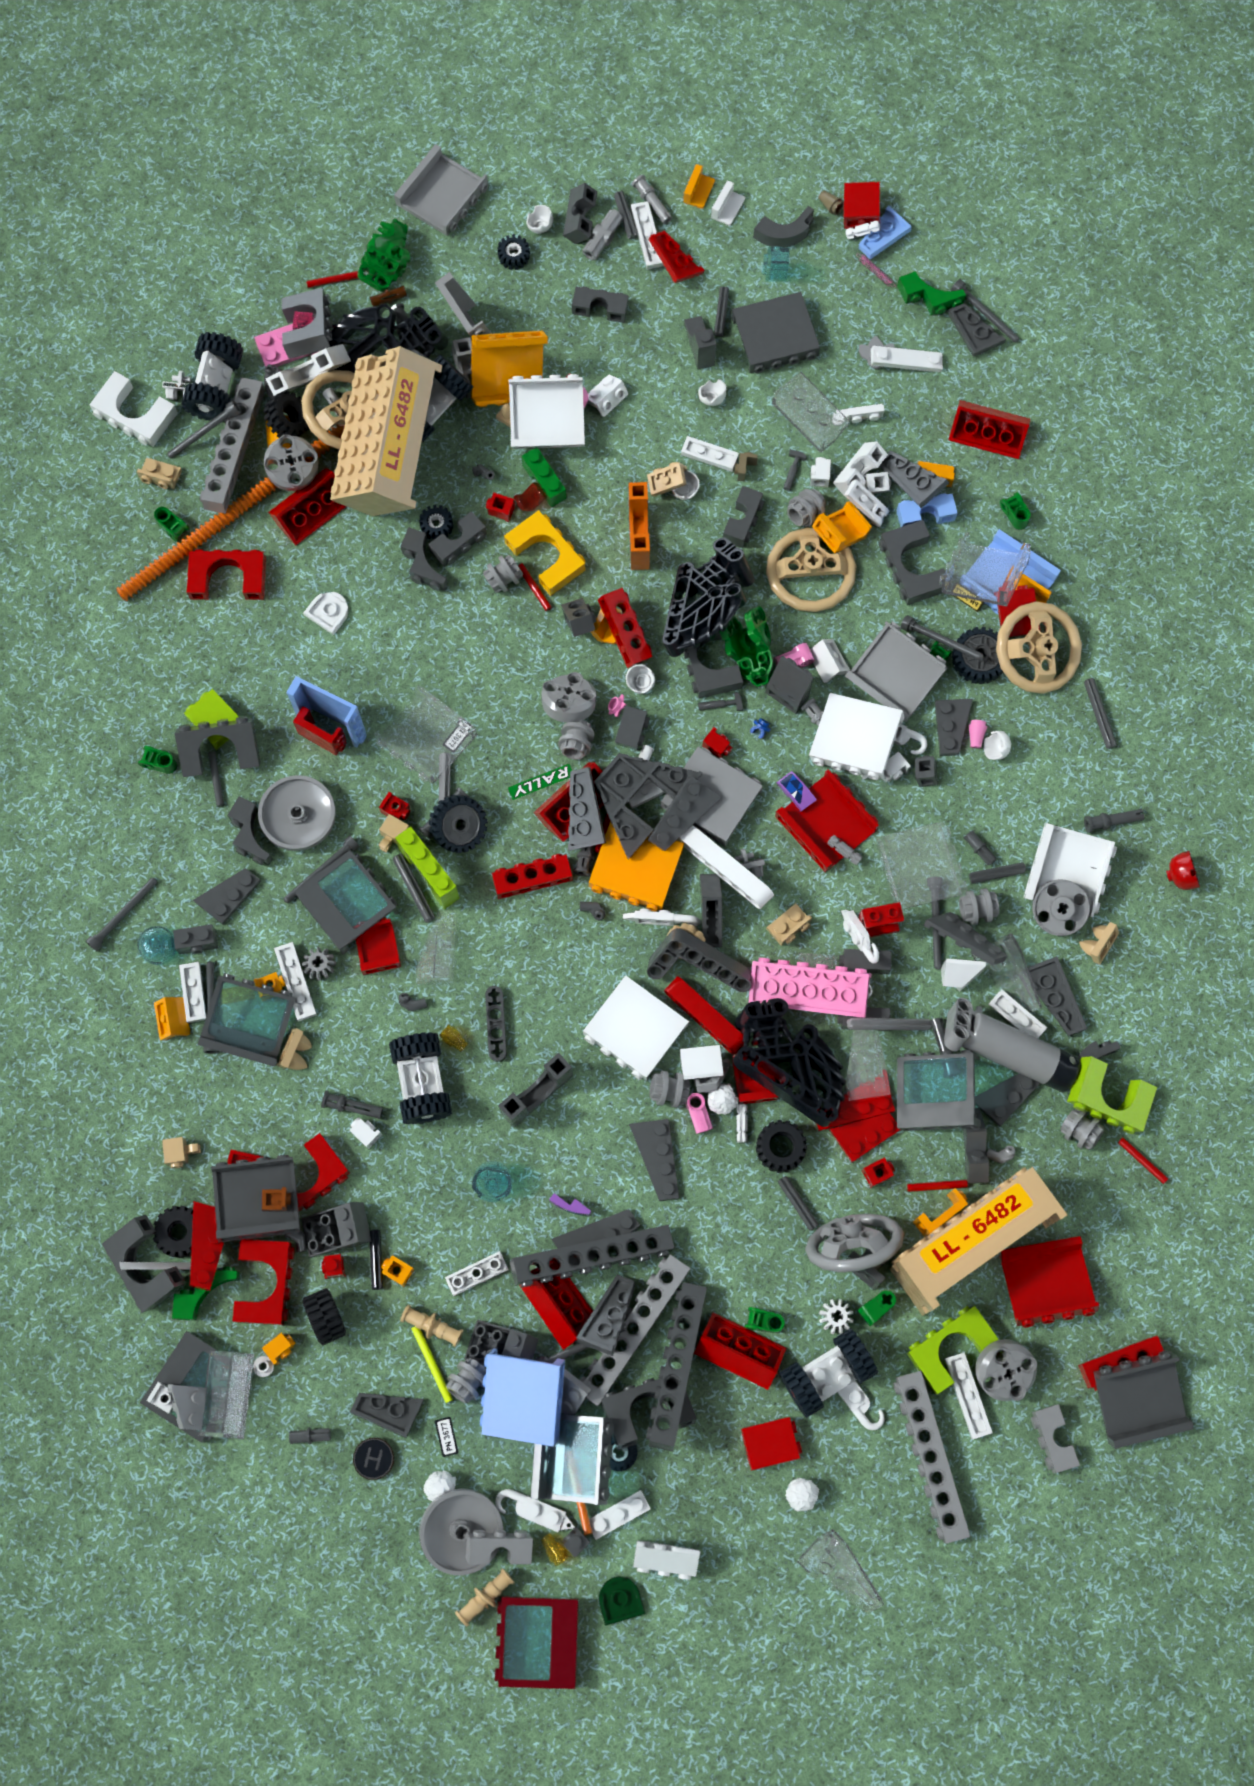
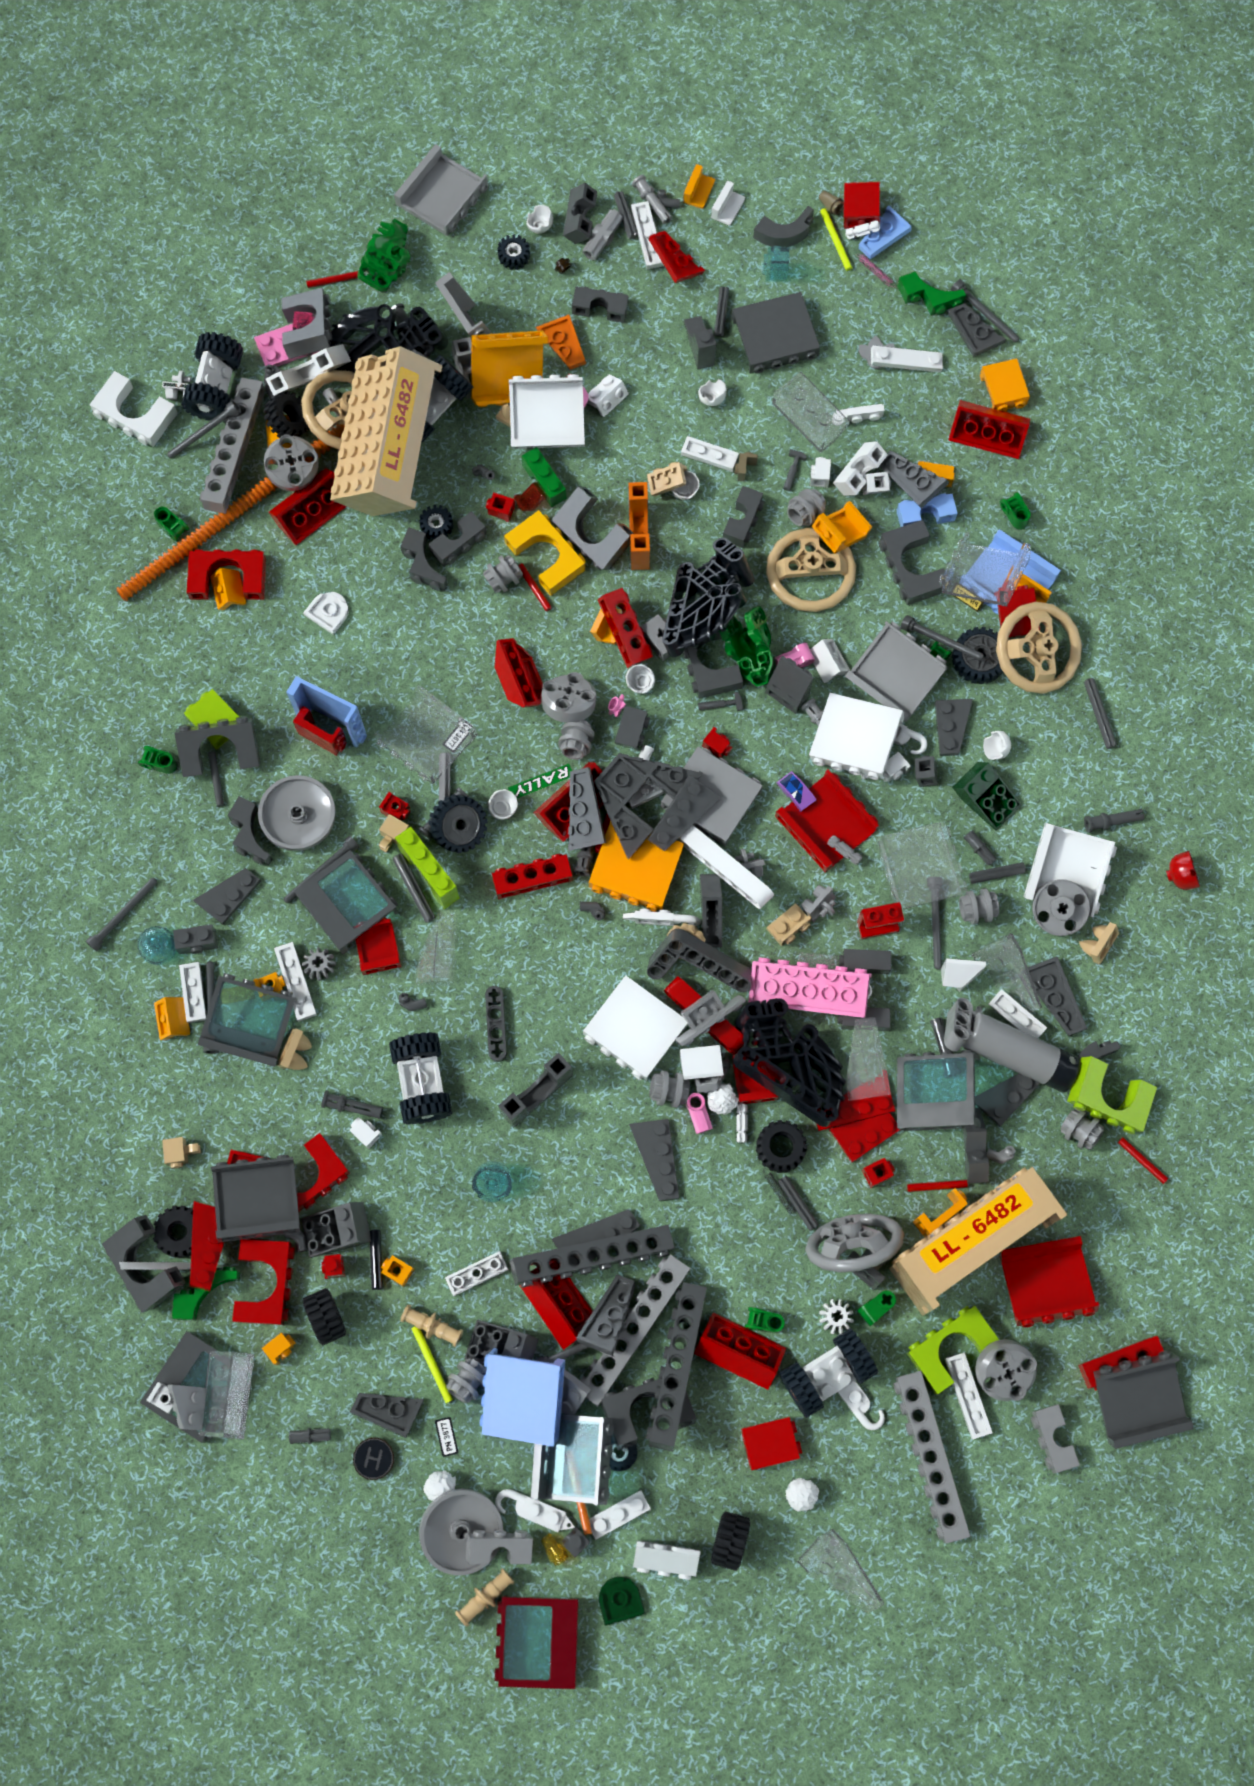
tan bracket [137,458,182,489] -> none
white plate [253,1356,274,1377] -> none
dark orange bracket [262,1187,291,1211] -> none
reddish brown pin [370,286,407,307] -> none
clear yellow cone [439,1024,469,1052] -> none
medium lavender slope [549,1193,591,1216] -> none
dark grey brick [561,598,596,637] -> none
blue plate [750,718,771,739] -> none
white plate [841,910,879,964] -> none
white plate [844,480,889,527] -> none
light grey axle [847,1018,932,1030] -> none
dark grey wing [924,912,1007,966] -> none
bright pink cone [969,720,987,749] -> none
none -> light orange panel [210,568,246,610]
none -> white hair [488,789,518,820]
none -> red wedge [494,638,543,708]
none -> orange wing [536,315,587,370]
none -> arch [552,486,634,570]
none -> dark brown plate [555,257,571,274]
none -> light grey brick [641,614,670,661]
none -> dark grey arm [657,189,680,208]
none -> light grey bracket [675,990,746,1046]
none -> black tyre [711,1511,751,1571]
none -> dark grey piece [763,1168,797,1217]
none -> light grey hips [801,885,836,923]
none -> neon yellow bar [820,208,852,271]
none -> dark green slope [952,762,1022,831]
none -> light orange panel [980,358,1030,412]

